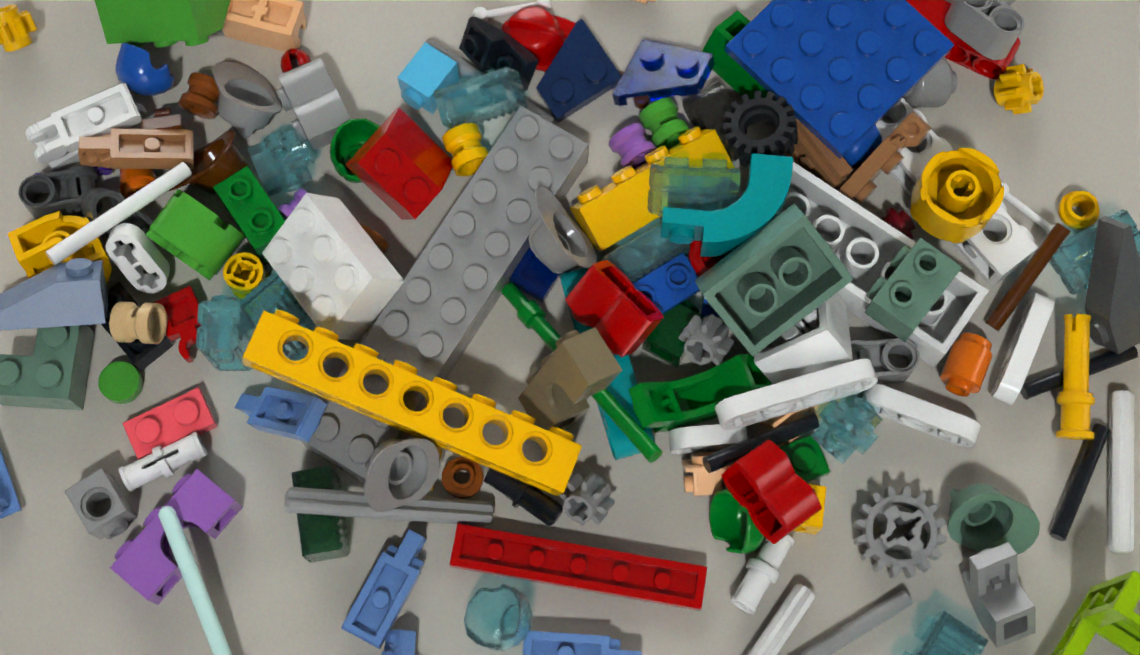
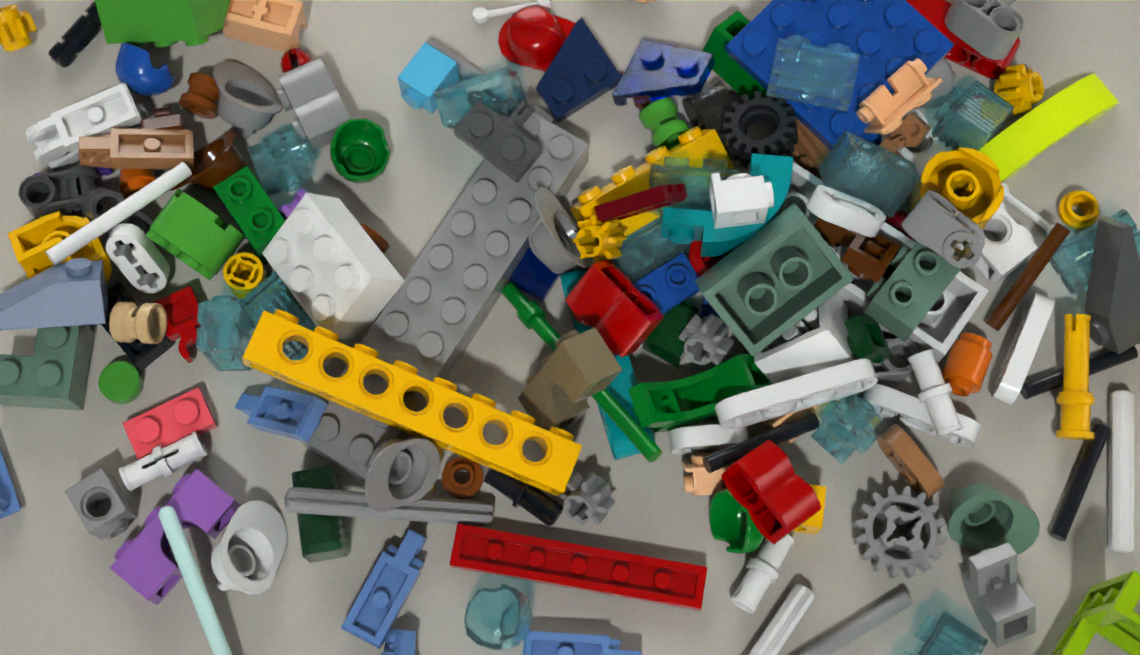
red slope [345,107,453,220] -> none
yellow wheel [442,123,489,177] -> none
black slope [459,17,539,93] -> none
medium lavender wheel [608,123,657,169] -> none
green plate [779,434,831,483] -> none
none -> black axle [48,1,102,68]
none -> white piece [211,501,288,595]
none -> dark grey plate [453,100,543,183]
none -> yellow gear [573,214,627,263]
none -> dark red tile [594,183,688,222]
none -> white brick [708,173,774,229]
none -> clear light blue brick [766,35,860,111]
none -> white beam [807,185,886,237]
none -> reddish brown plate [814,217,900,283]
none -> clear light blue brick [819,131,921,218]
none -> dark green plate [844,315,892,363]
none -> light nougat hinge [856,59,942,135]
none -> medium nougat beam [877,424,944,500]
none -> light grey piece [902,190,985,268]
none -> white pin [907,349,963,437]
none -> clear light blue brick [932,80,1014,151]
none -> neon yellow slope [978,73,1119,182]

